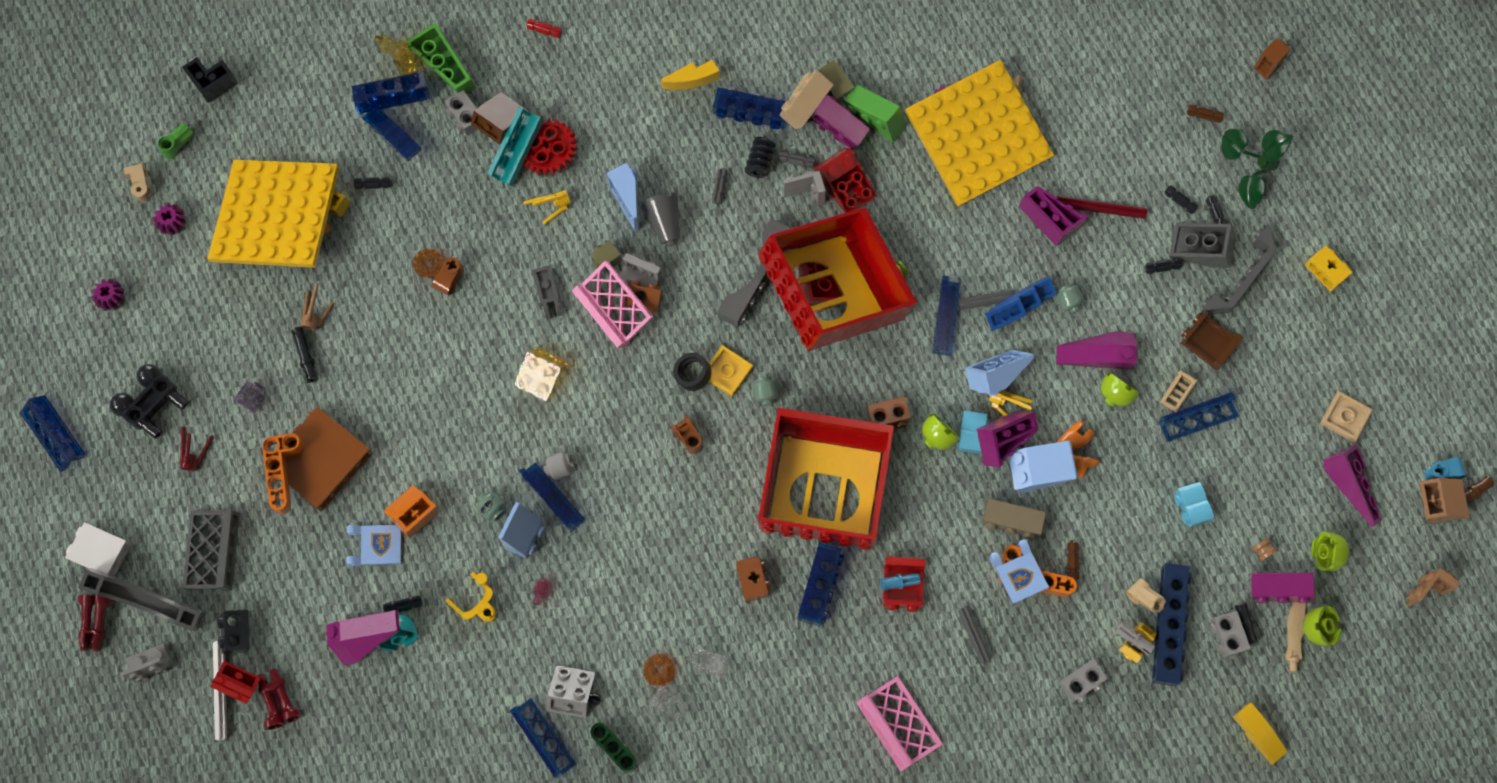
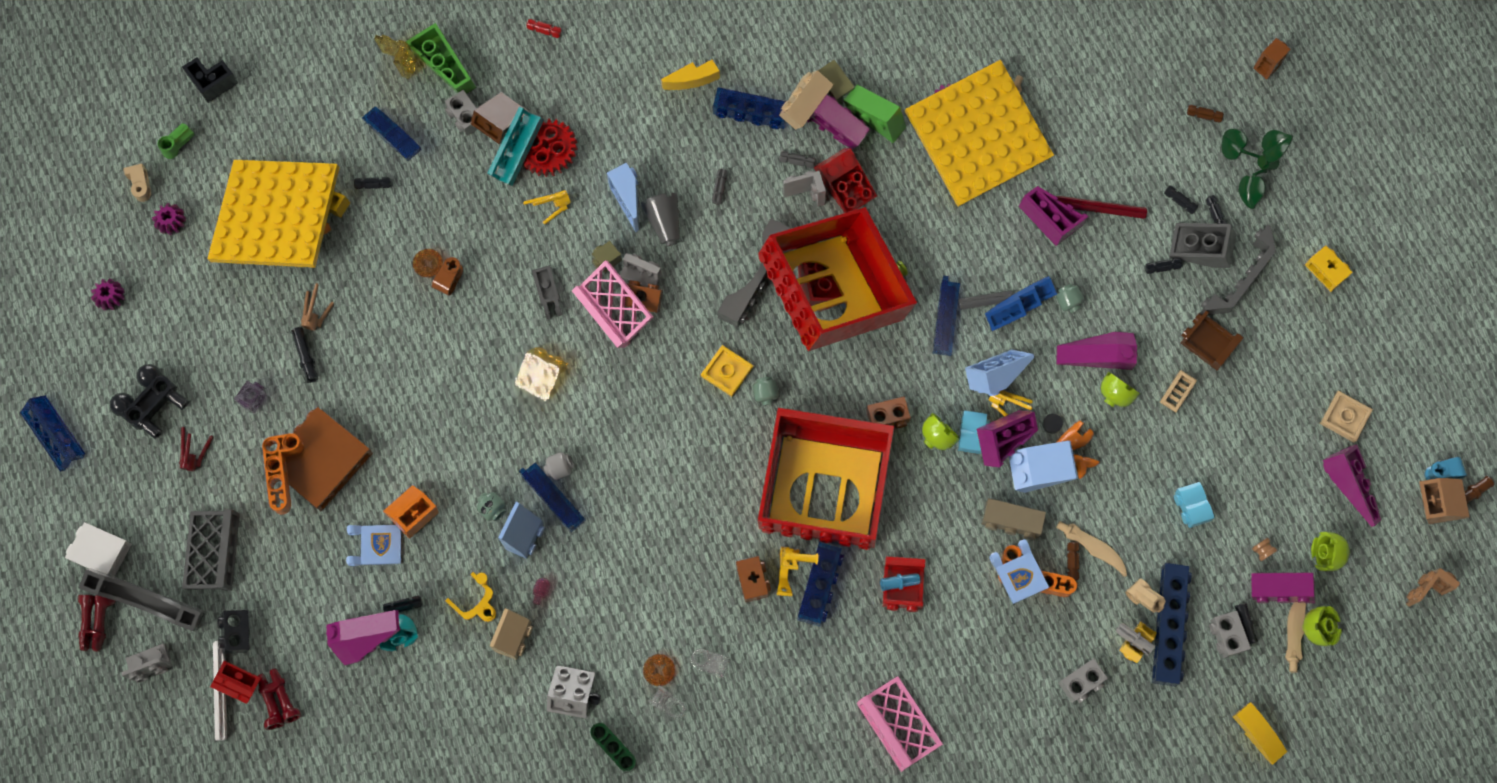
clear blue brick [352,71,430,114] -> none
clear blue fence [509,698,576,779] -> none
dark orange piece [670,416,702,454] -> none
black tyre [673,352,712,391] -> none
black piece [744,136,776,178] -> none
dark grey axle [958,607,991,664] -> none
clear blue fence [1158,392,1239,443] -> none
none -> tan slope [490,608,533,660]
none -> yellow piece [777,546,818,596]
none -> black tile [1043,414,1063,434]
none -> tan sword [1056,521,1127,577]

